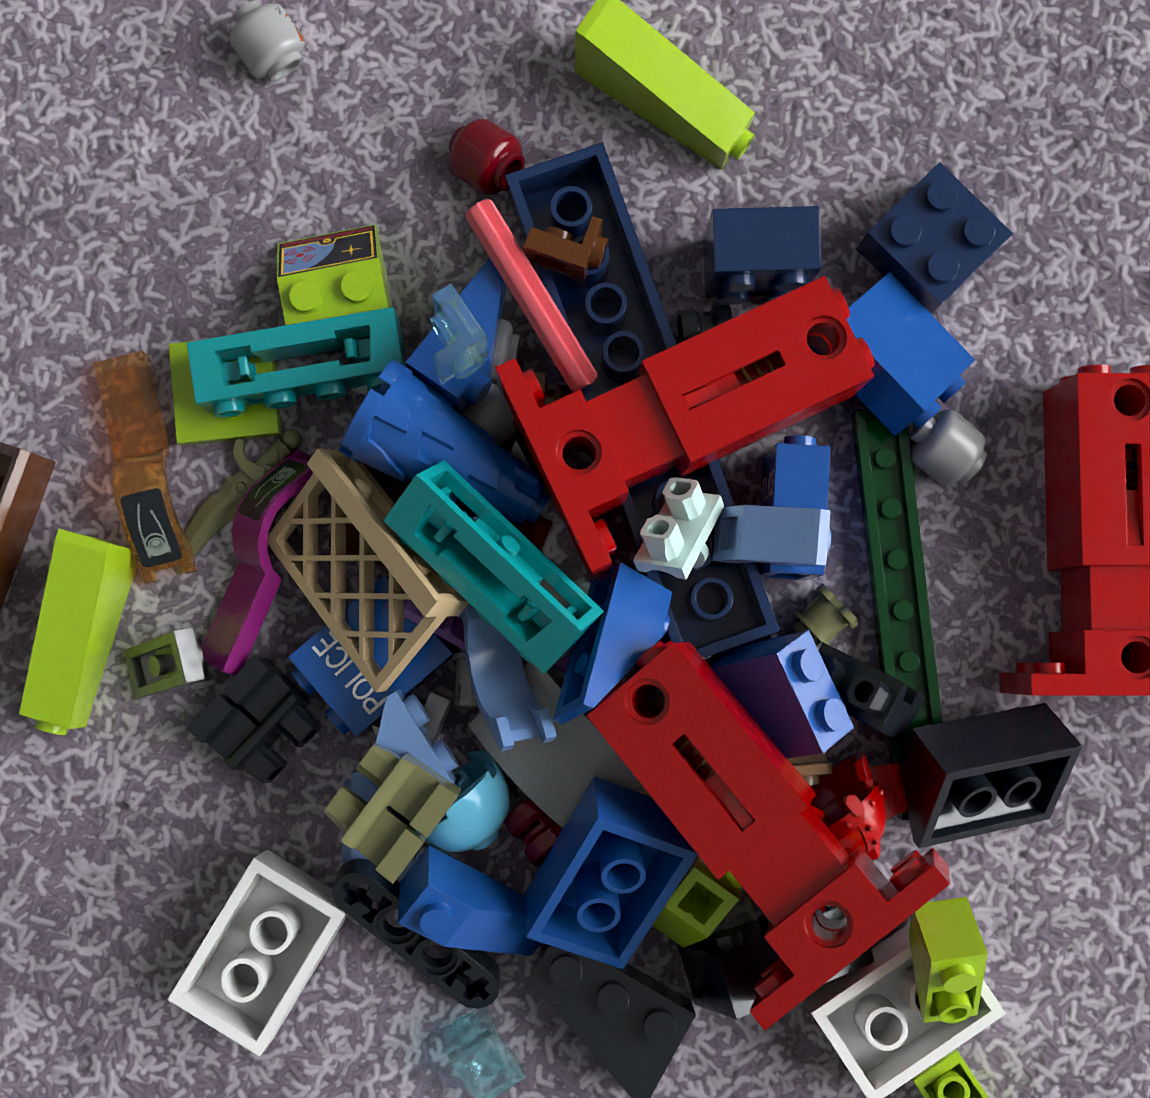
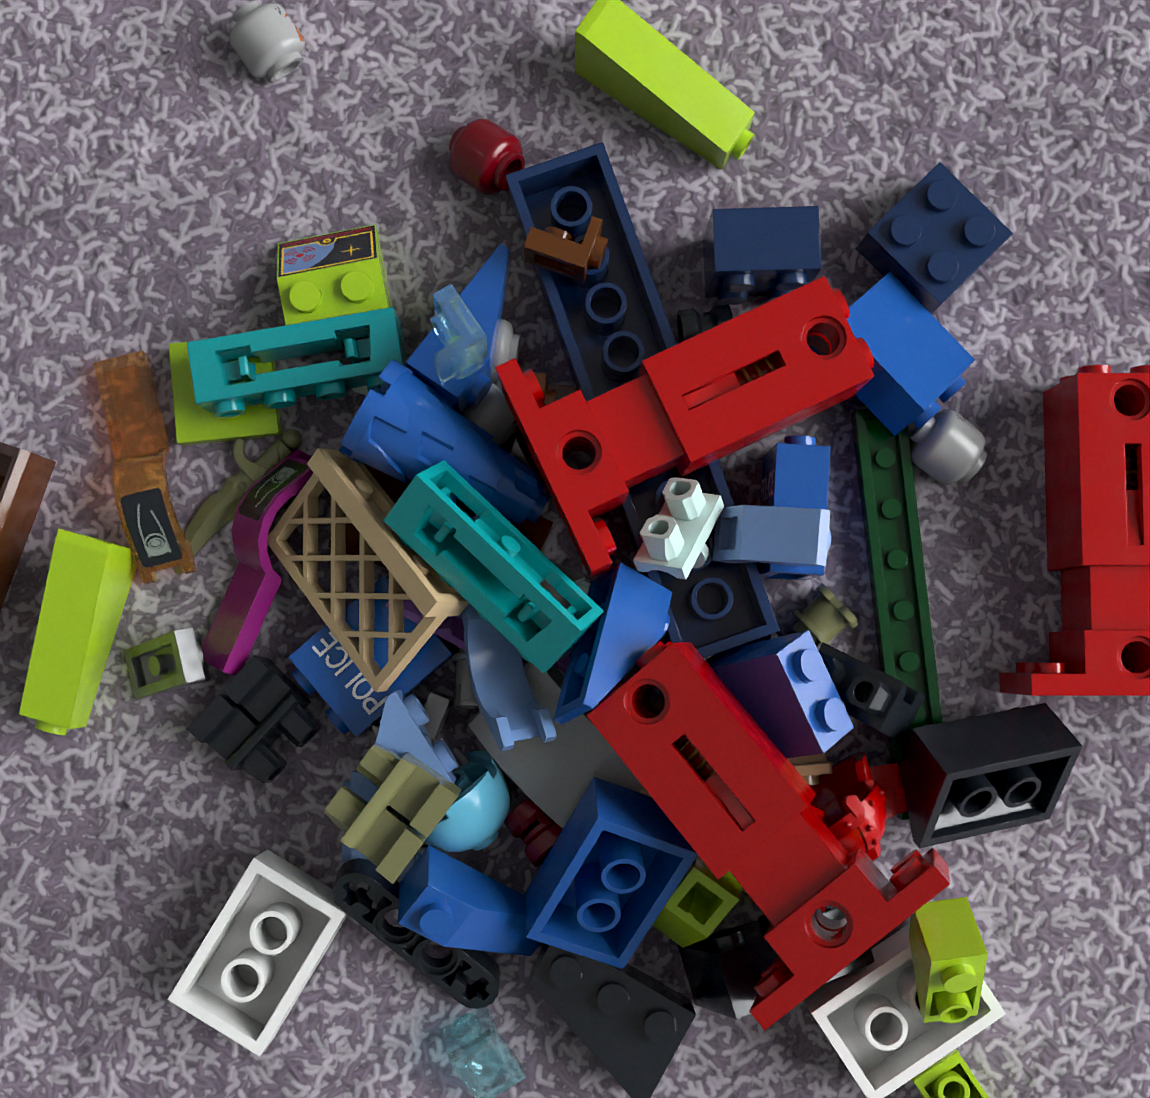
coral axle [466,199,598,392] -> none

